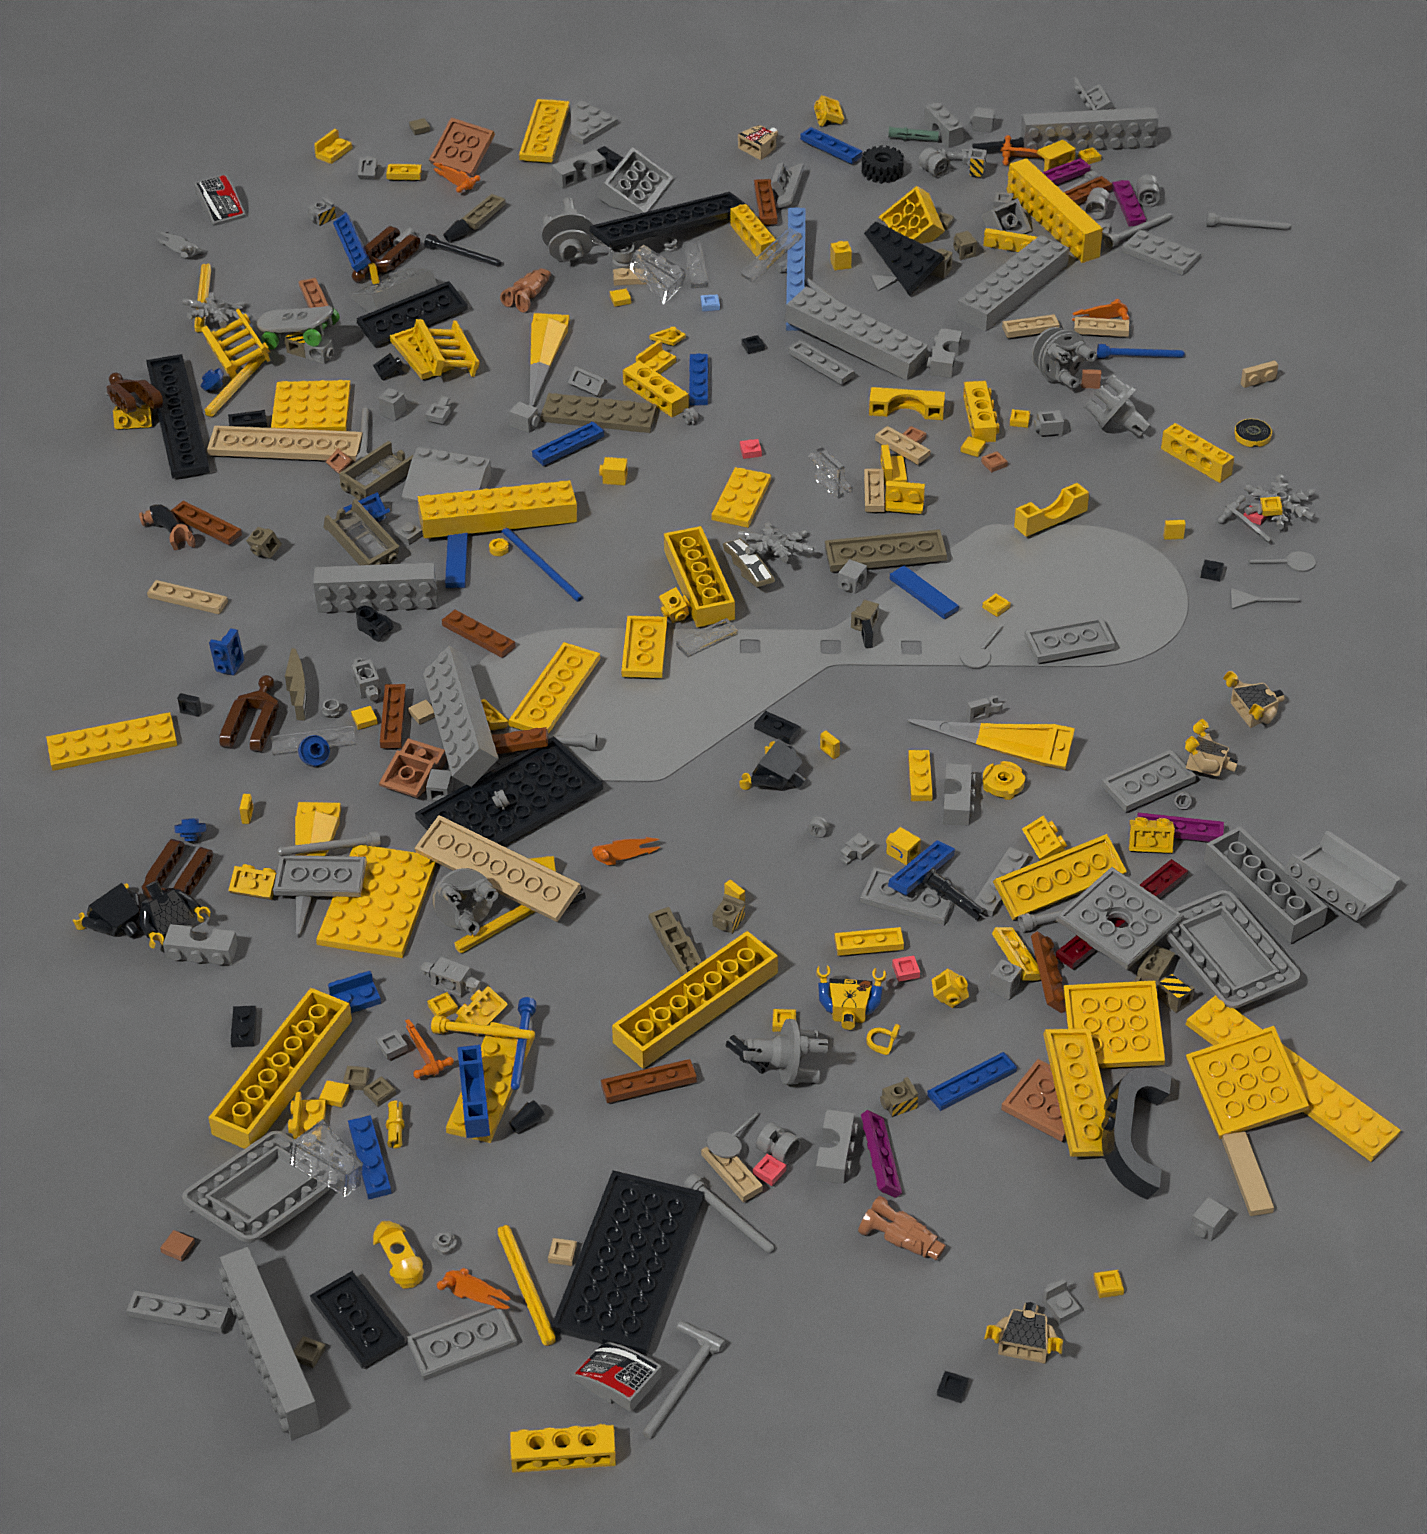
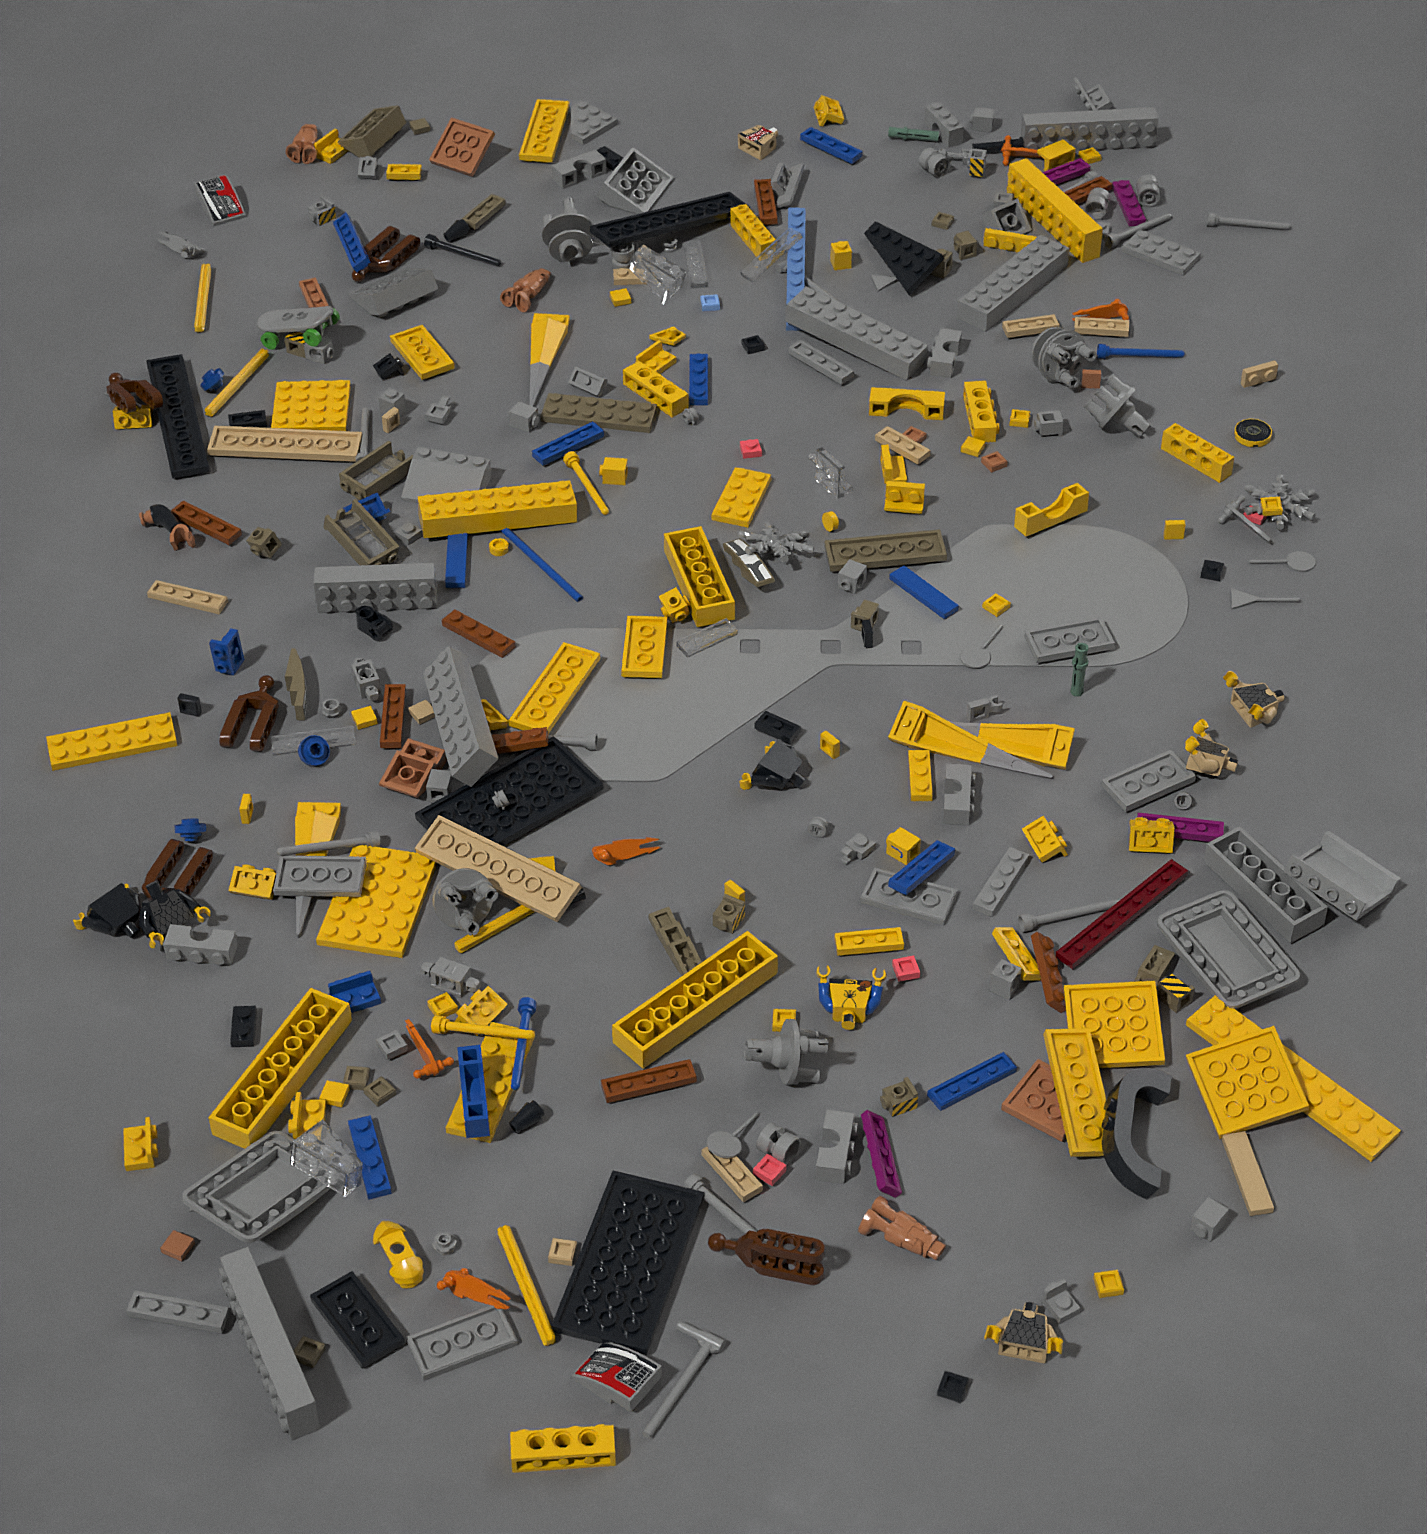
light grey piece [183,292,252,328] -> none
yellow fence [201,308,271,380] -> none
nougat tile [326,448,353,474] -> none
black plate [356,281,468,347] -> none
yellow tile [368,263,380,284] -> none
yellow pin [386,1101,405,1148] -> none
light grey axle [393,227,416,246] -> none
yellow fence [412,319,479,377] -> none
orange piece [433,162,481,193] -> none
black pin [725,1035,769,1073] -> none
black tyre [861,145,904,184] -> none
tan plate [864,469,884,512] -> none
yellow piece [866,1024,901,1055] -> none
yellow wedge [879,186,945,244] -> none
black pin [922,868,985,921] -> none
yellow brick [931,969,969,1008] -> none
yellow plate [982,761,1025,800] -> none
yellow plate [993,834,1127,920] -> none
light grey piece [1056,867,1182,970] -> none
none -> yellow bracket [123,1117,158,1171]
none -> nougat piece [286,124,318,164]
none -> dark tan slope [338,105,406,157]
none -> tan tile [382,407,400,433]
none -> yellow piece [563,451,609,515]
none -> reddish brown piece [708,1229,825,1285]
none -> yellow tile [822,511,839,532]
none -> yellow plate [888,701,1054,779]
none -> sand green pin [1070,643,1089,696]

